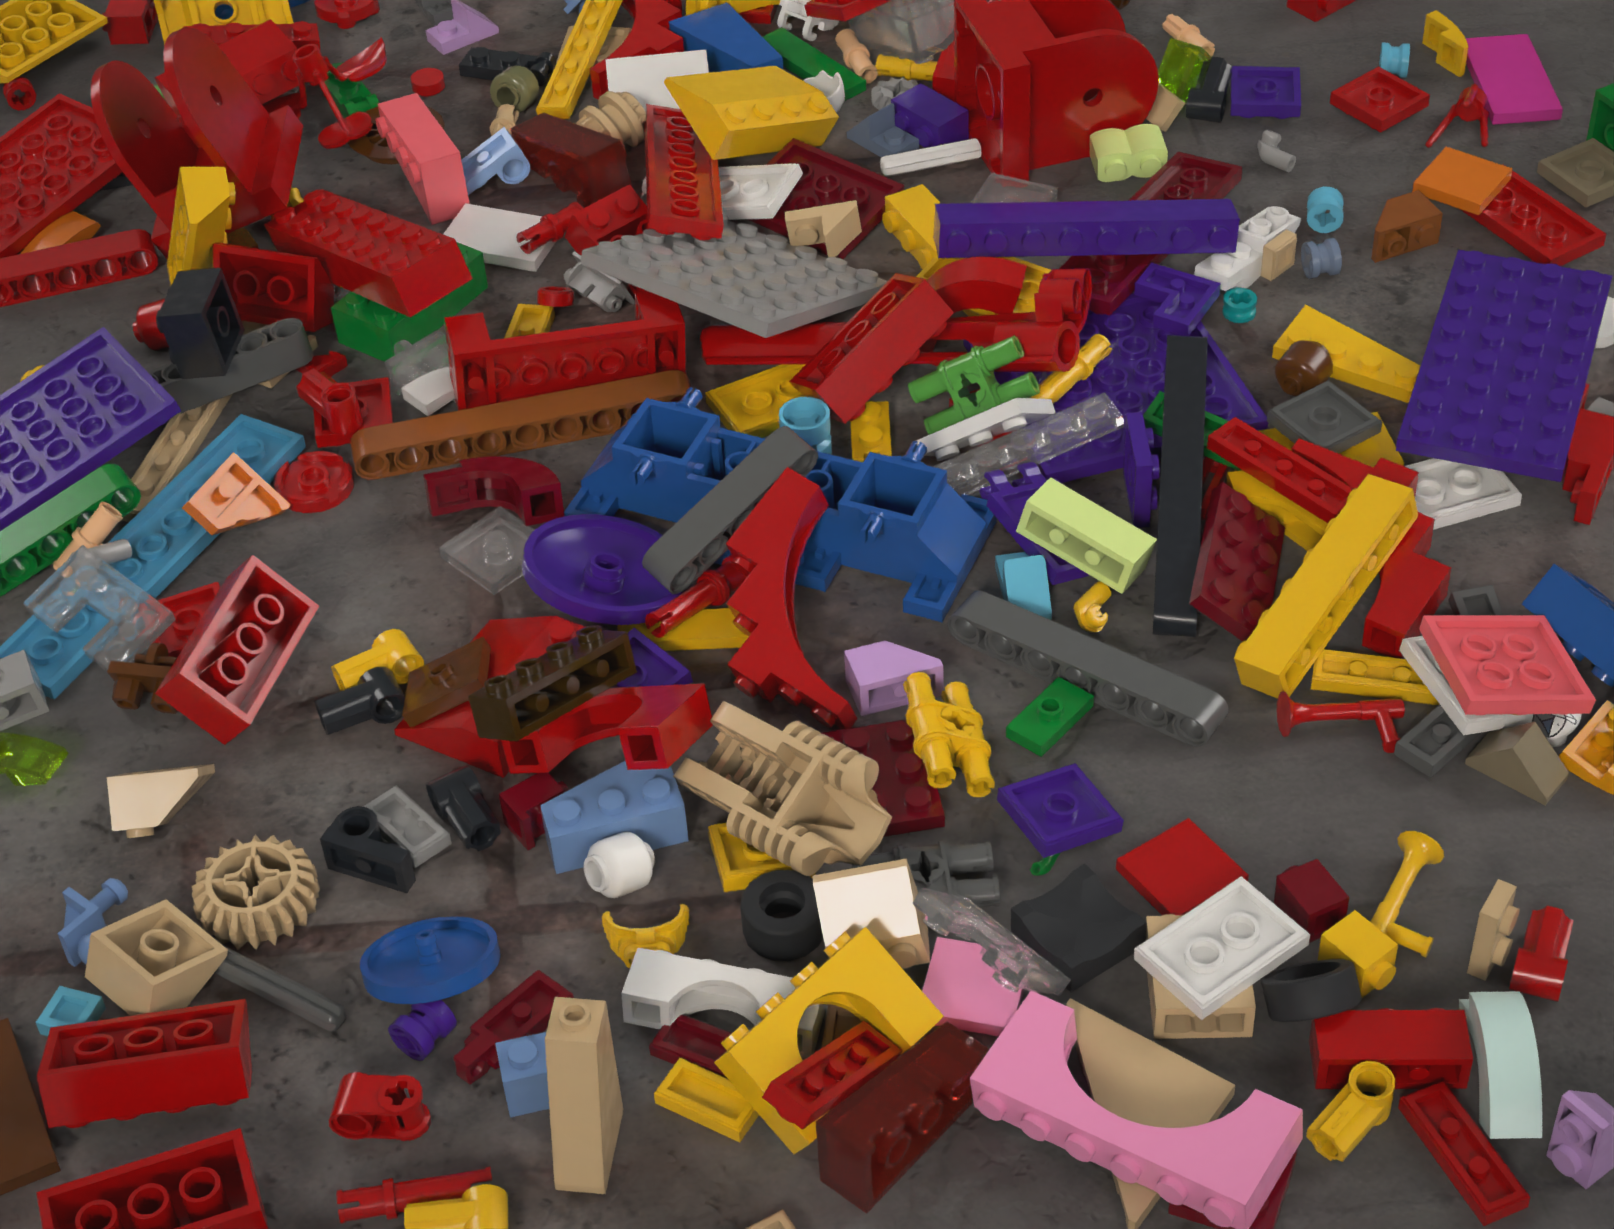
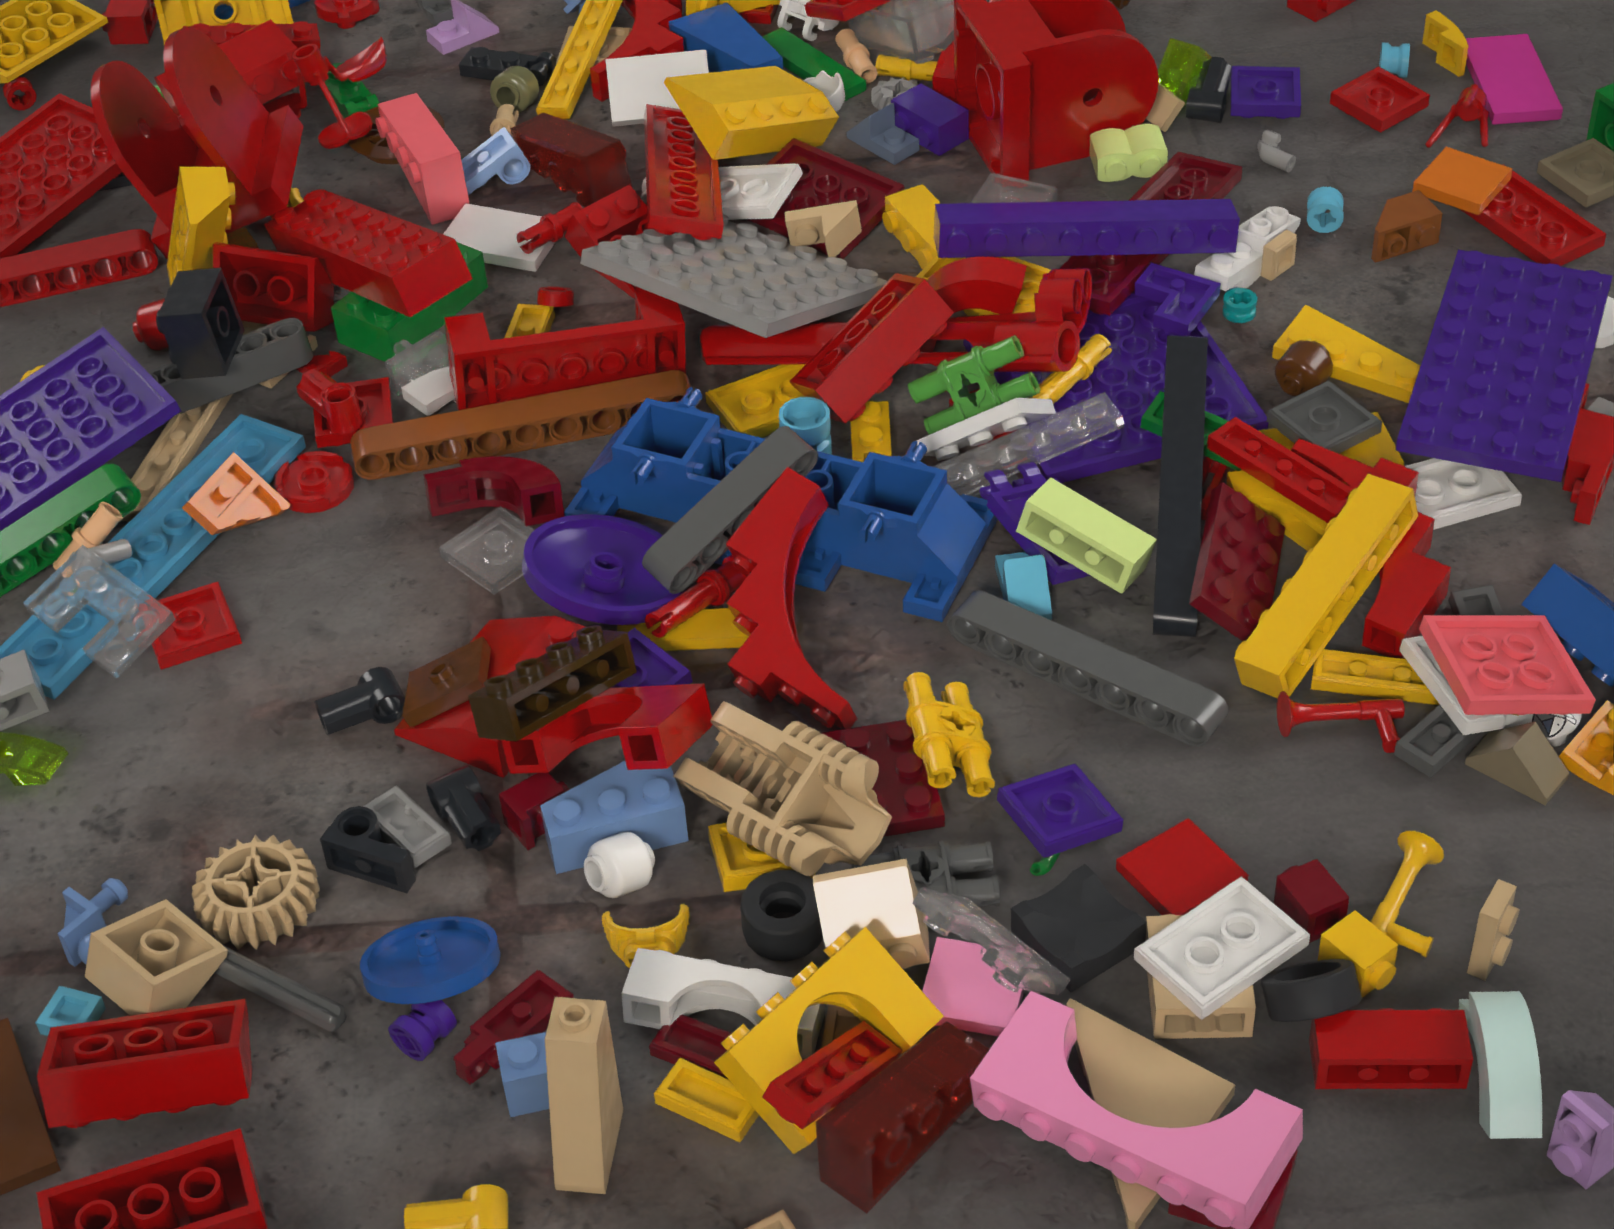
orange slope [21,211,101,254] -> none
reddish brown hips [107,643,178,714] -> none
tan slope [107,764,215,838] -> none
red brick [155,555,319,745] -> none
red piece [329,1072,431,1141] -> none
yellow piece [331,629,424,691] -> none
red pin [336,1166,493,1224] -> none
red tile [410,68,445,97] -> none
light grey hinge [564,251,635,312] -> none
tan piece [575,91,646,161] -> none
lavender slope [844,641,944,716] -> none
white axle [880,138,982,177] -> none
green plate [1006,677,1094,757] -> none
yellow arm [1073,581,1111,633] -> none
dark purple plate [1123,412,1159,527] -> none
light nougat axle [1162,14,1215,62] -> none
sand blue wheel [1301,238,1342,279] -> none
yellow piece [1306,1061,1395,1162] -> none
red tile [1398,1080,1531,1226] -> none
red piece [1509,906,1574,1002] -> none

